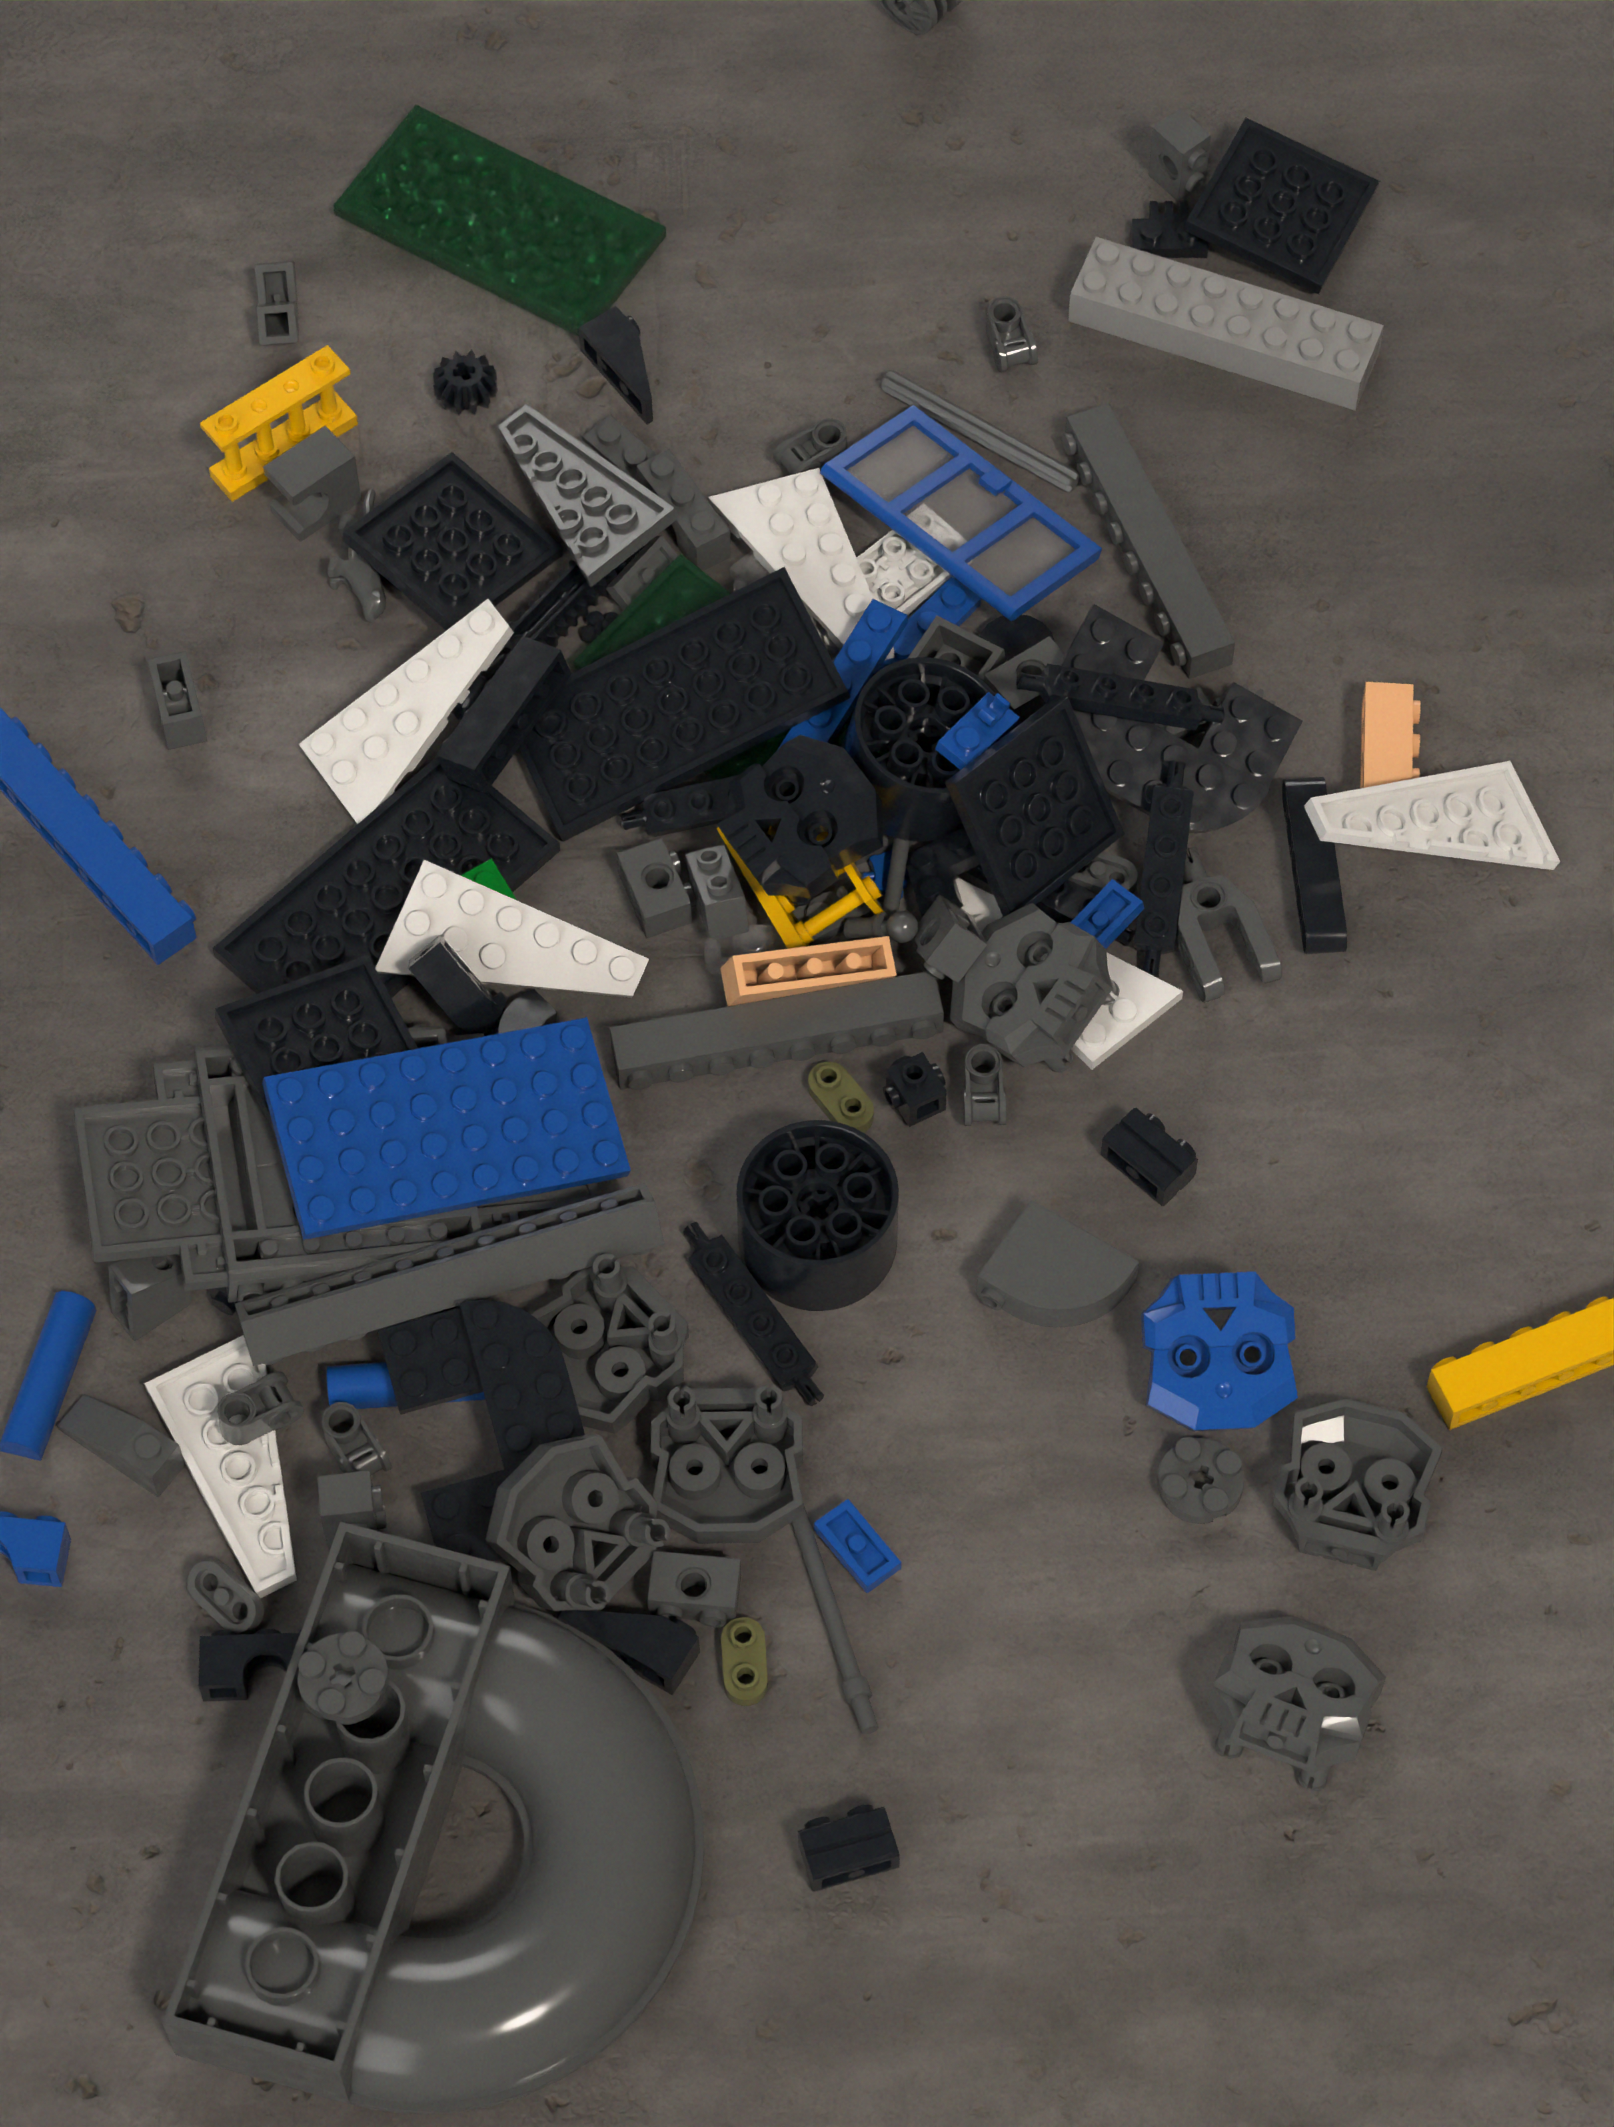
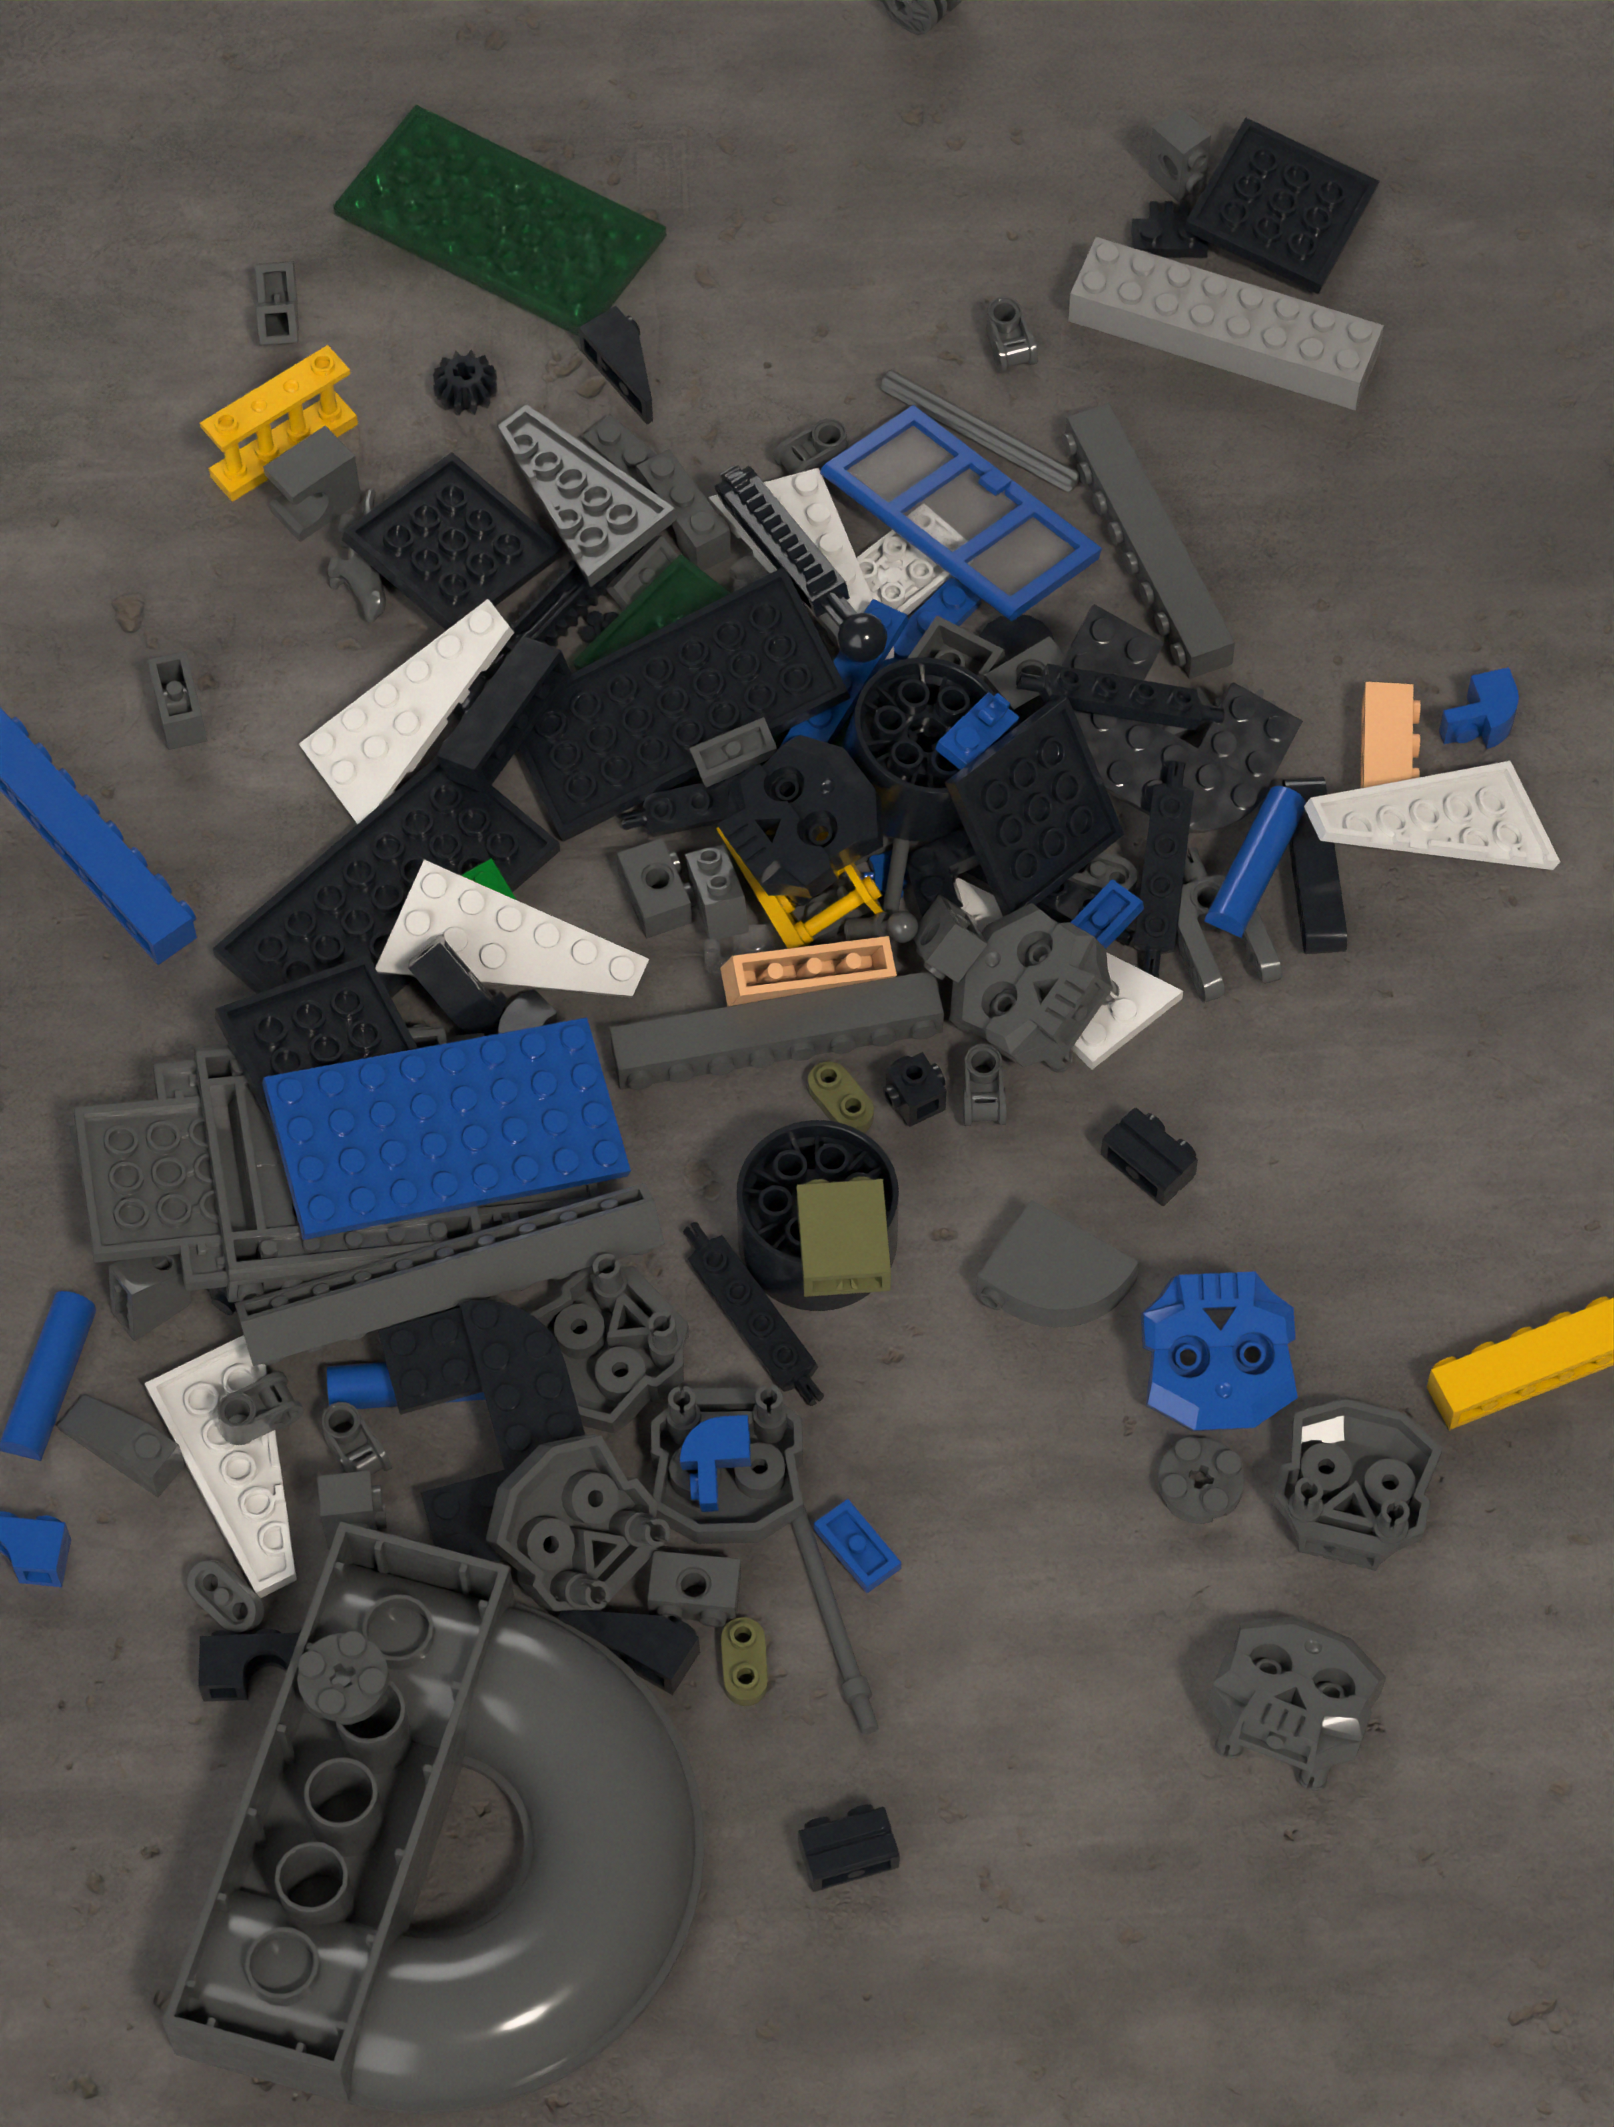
none -> blue brick [680,1415,751,1512]
none -> dark grey plate [689,717,778,787]
none -> black gear [715,465,887,663]
none -> olive brick [797,1177,891,1297]
none -> blue brick [1204,786,1306,938]
none -> blue brick [1439,667,1519,749]

